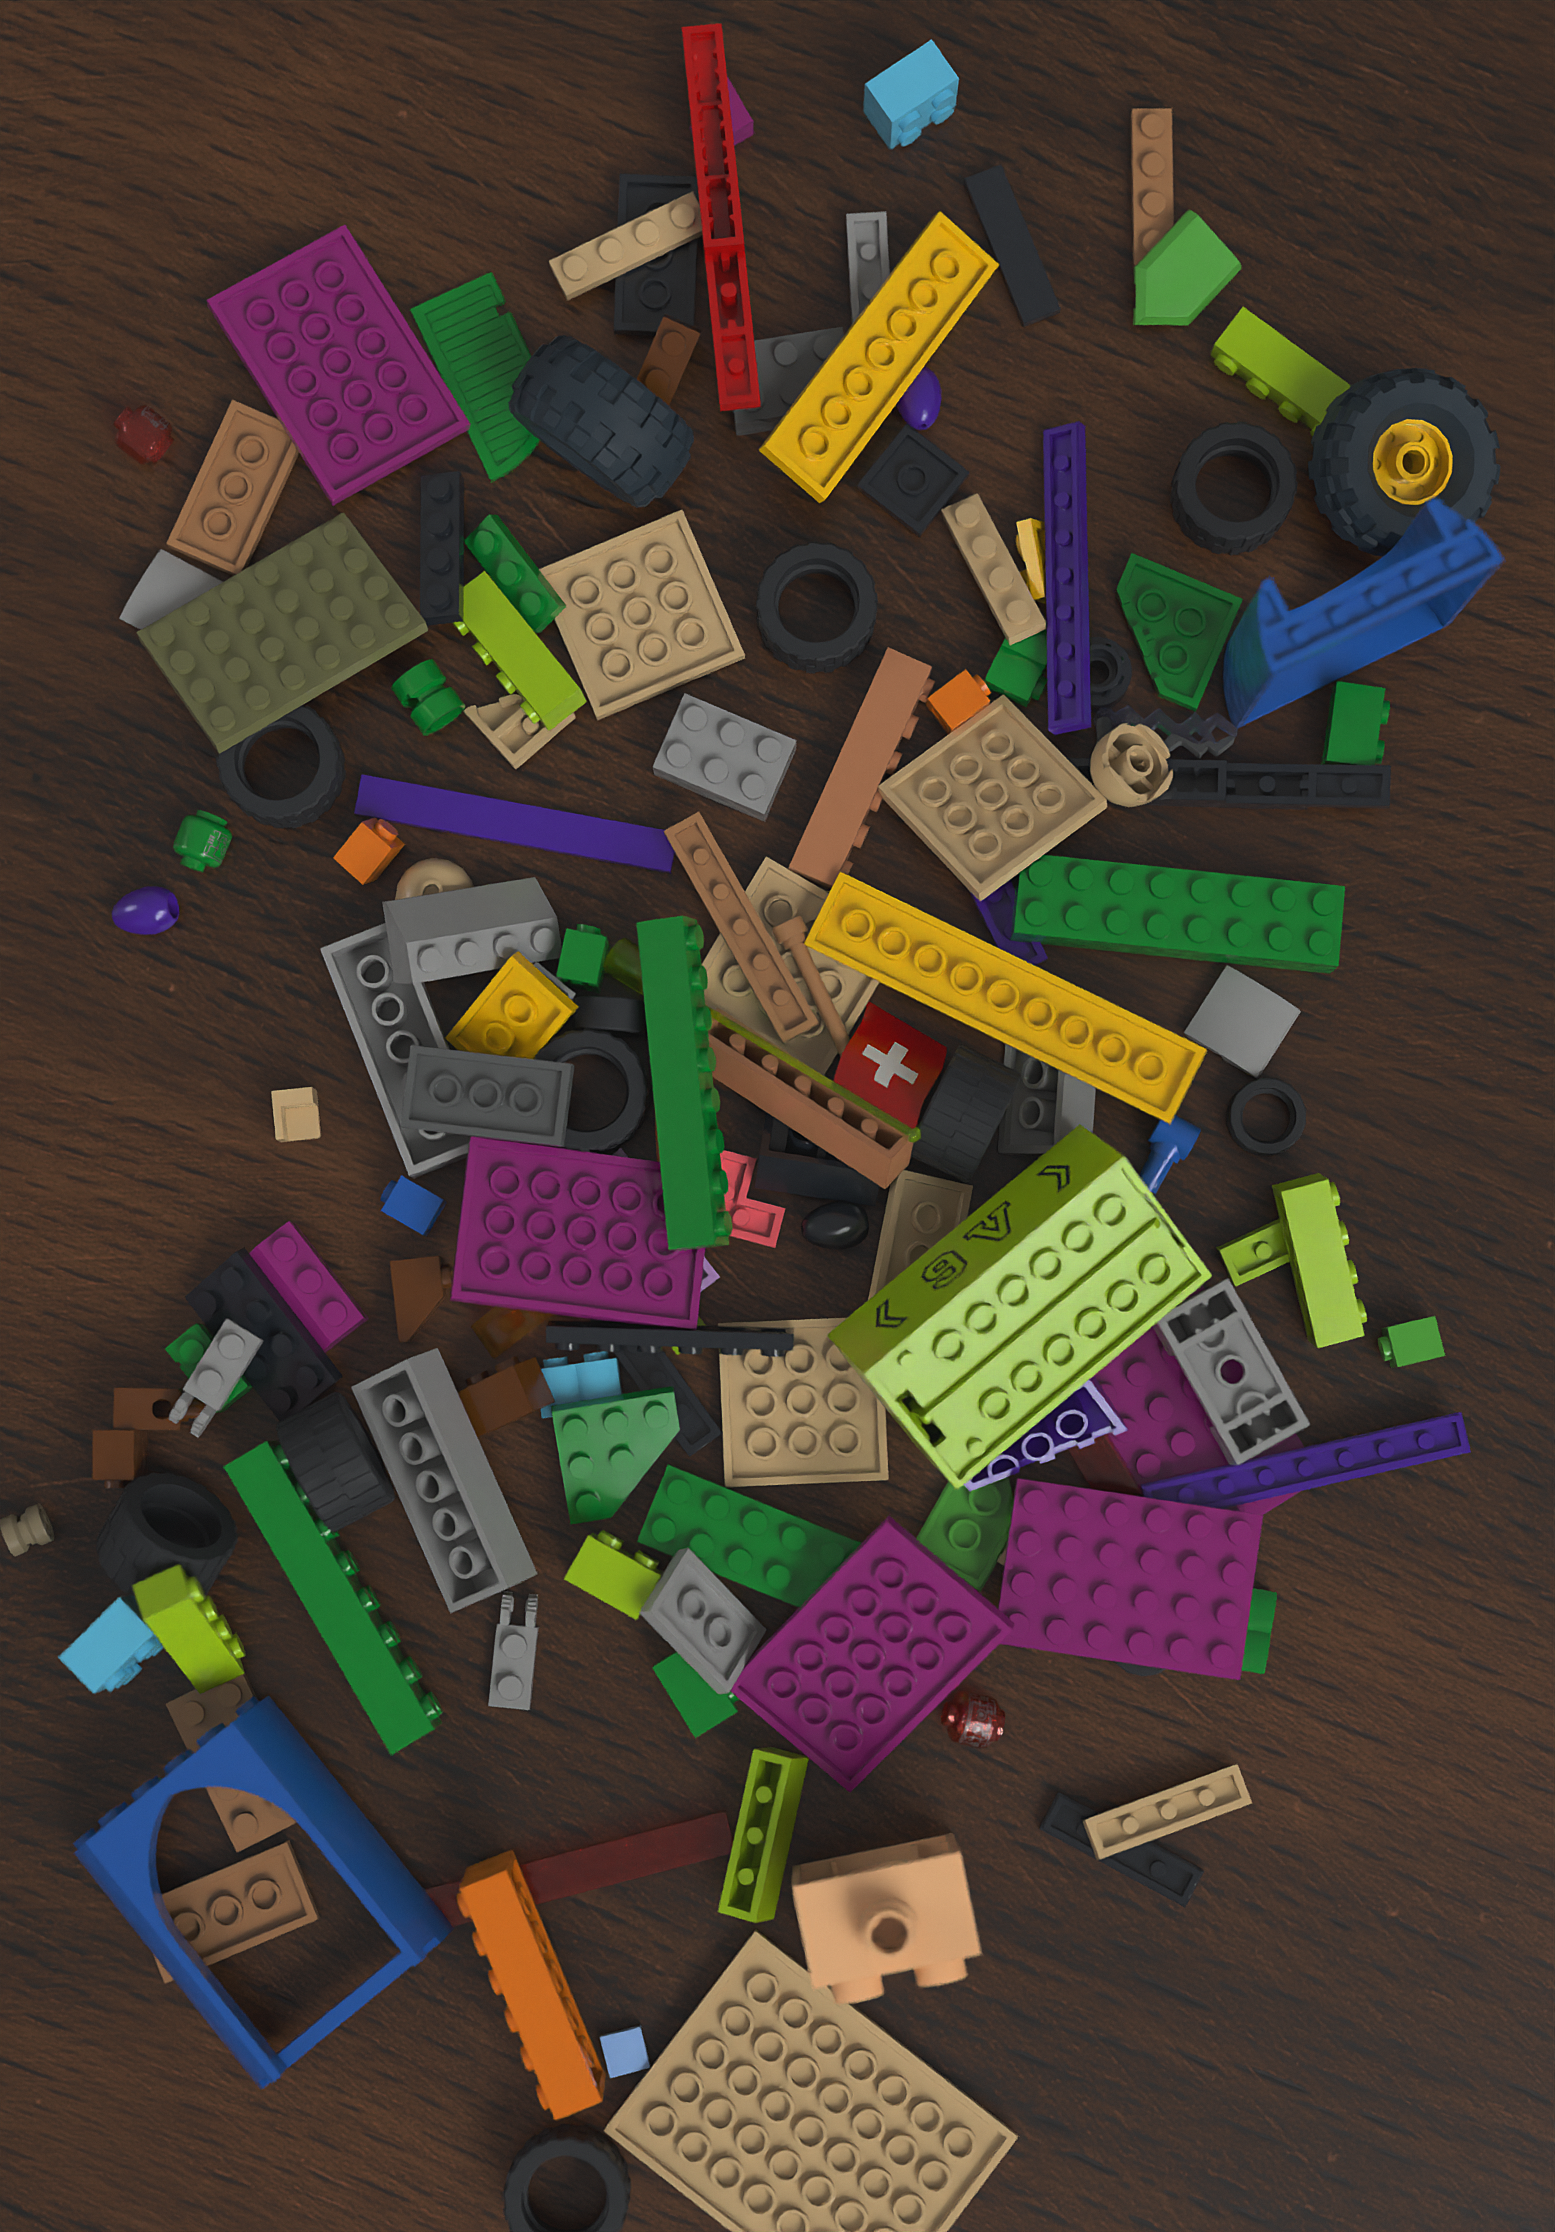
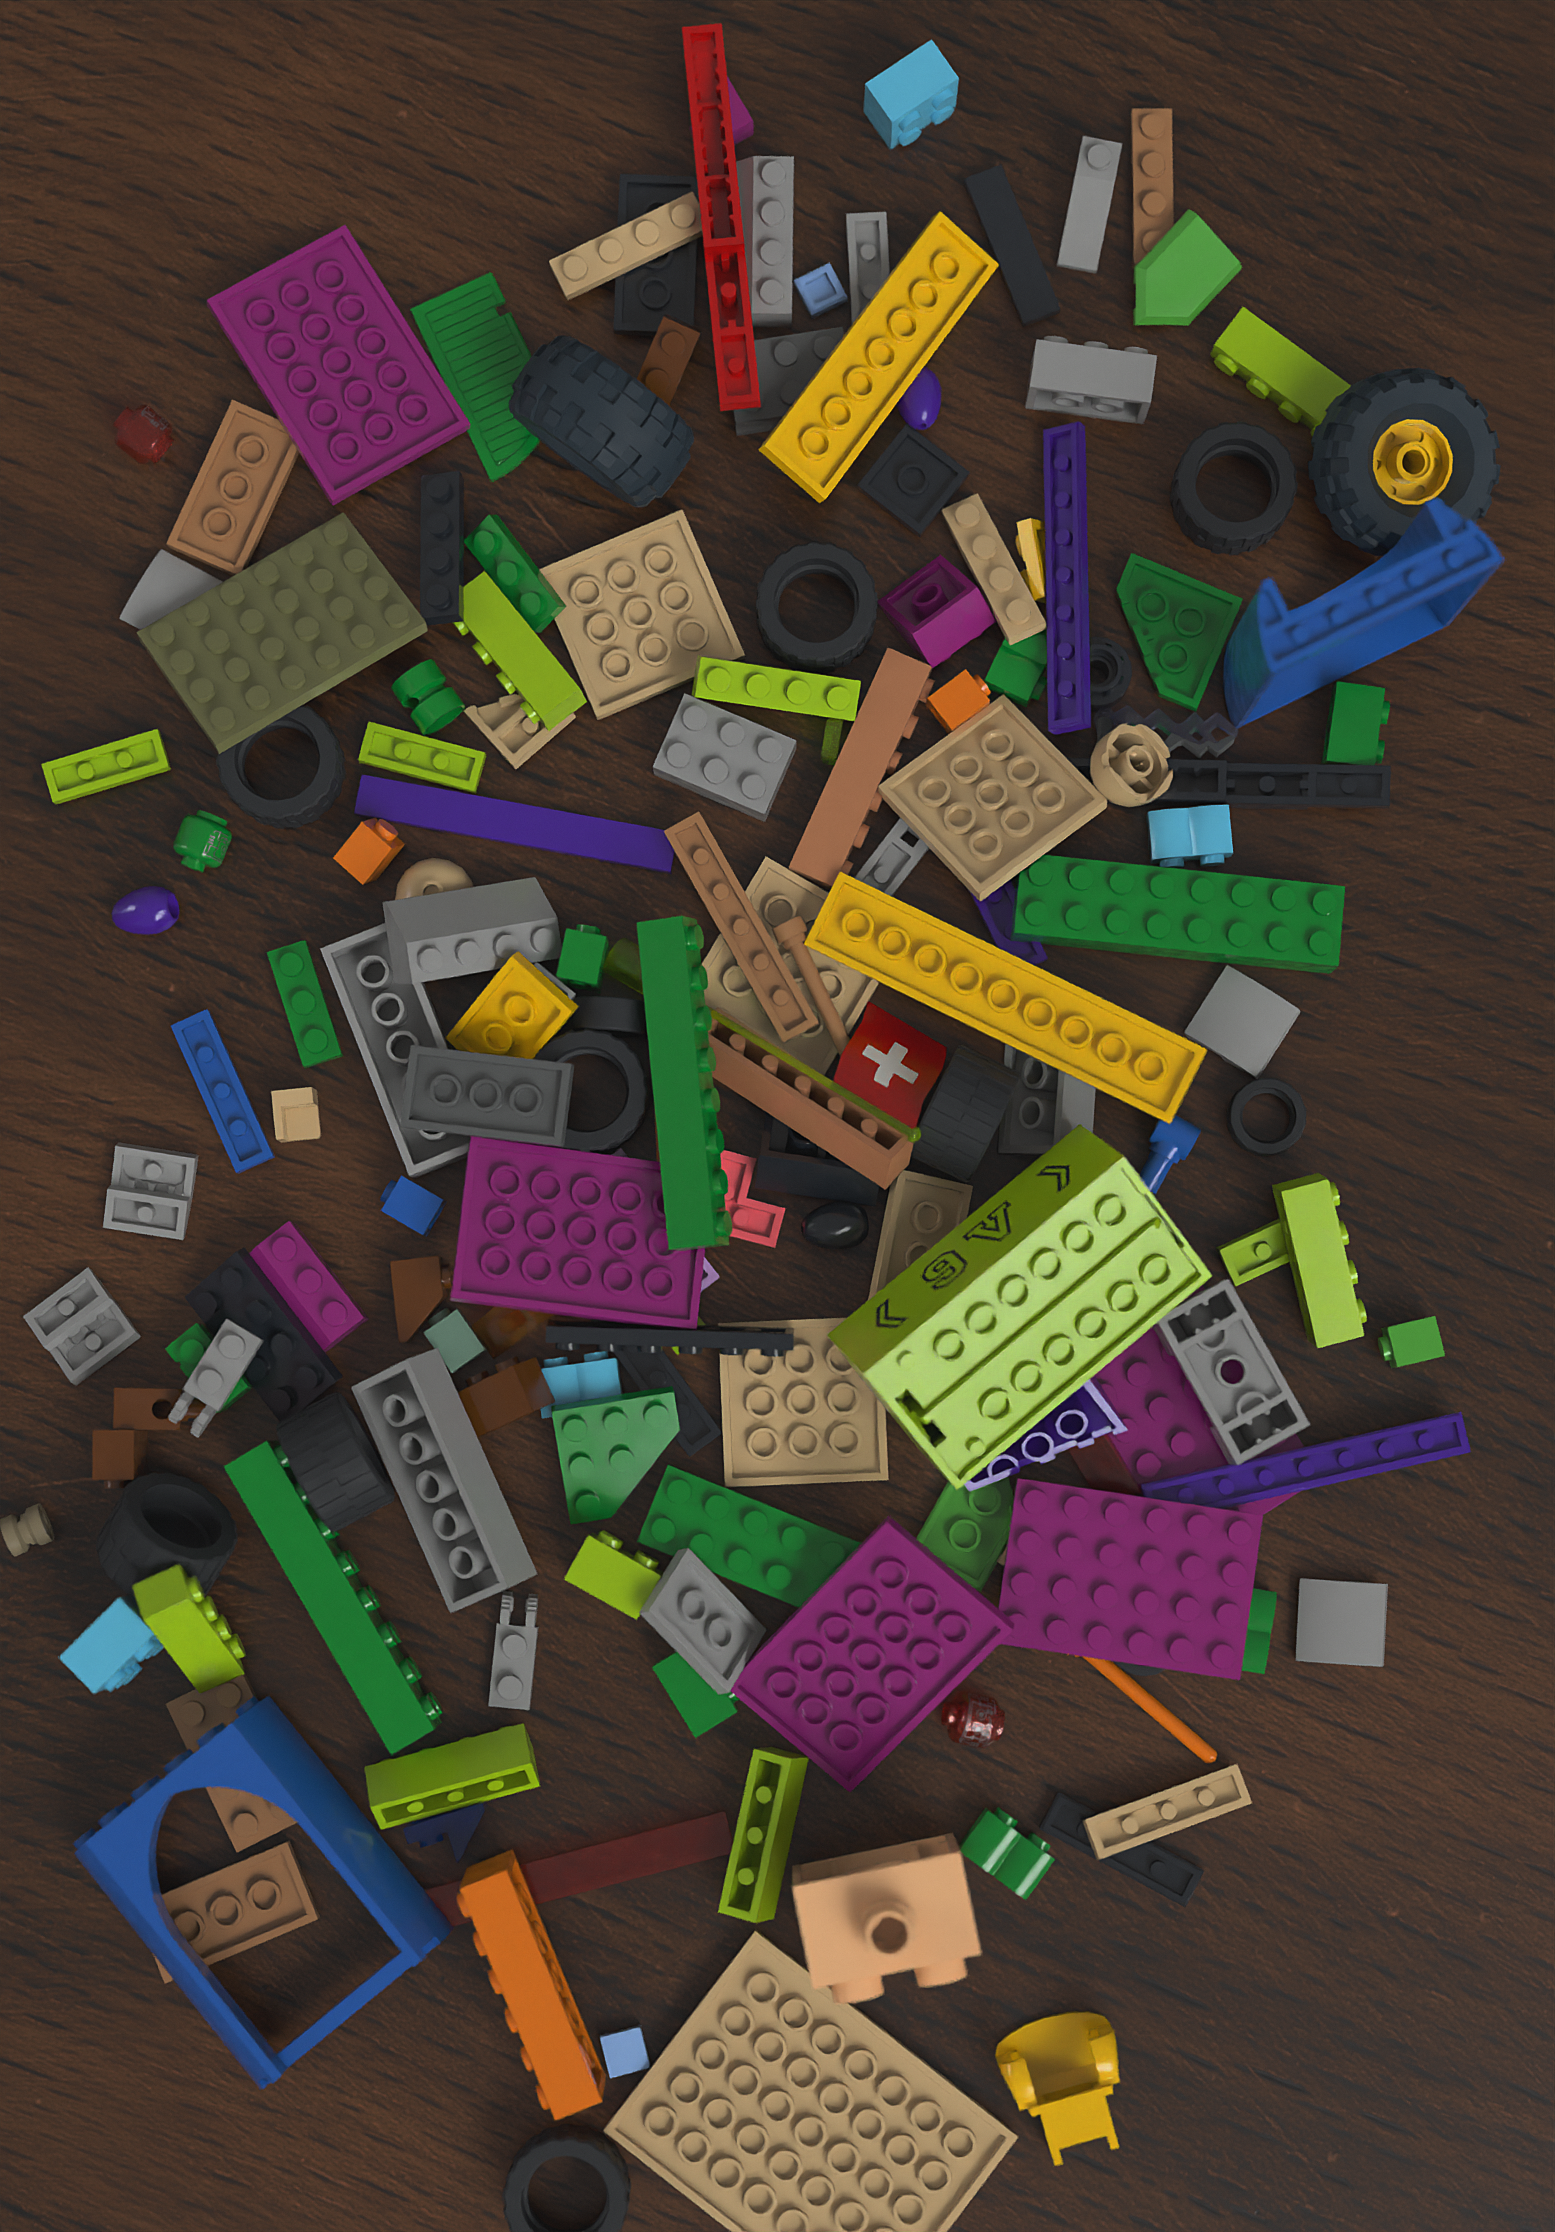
none -> light grey slope [23,1267,141,1386]
none -> lime plate [42,729,171,805]
none -> light grey slope [103,1142,199,1240]
none -> blue plate [171,1009,275,1174]
none -> green plate [267,940,344,1068]
none -> lime plate [358,722,486,794]
none -> lime brick [364,1723,540,1830]
none -> clear blue slope [403,1801,488,1863]
none -> sand green brick [424,1308,488,1373]
none -> lime brick [692,655,861,721]
none -> light grey slope [736,156,794,328]
none -> light blue tile [794,263,847,319]
none -> clear neon green tile [821,717,843,765]
none -> light grey plate [855,818,929,896]
none -> magenta slope [878,555,996,668]
none -> green brick [958,1807,1055,1900]
none -> yellow piece [995,2011,1120,2166]
none -> light grey brick [1025,336,1157,424]
none -> light grey slope [1057,136,1122,273]
none -> orange piece [1067,1654,1217,1764]
none -> medium azure brick [1146,805,1233,869]
none -> light grey slope [1296,1578,1388,1667]

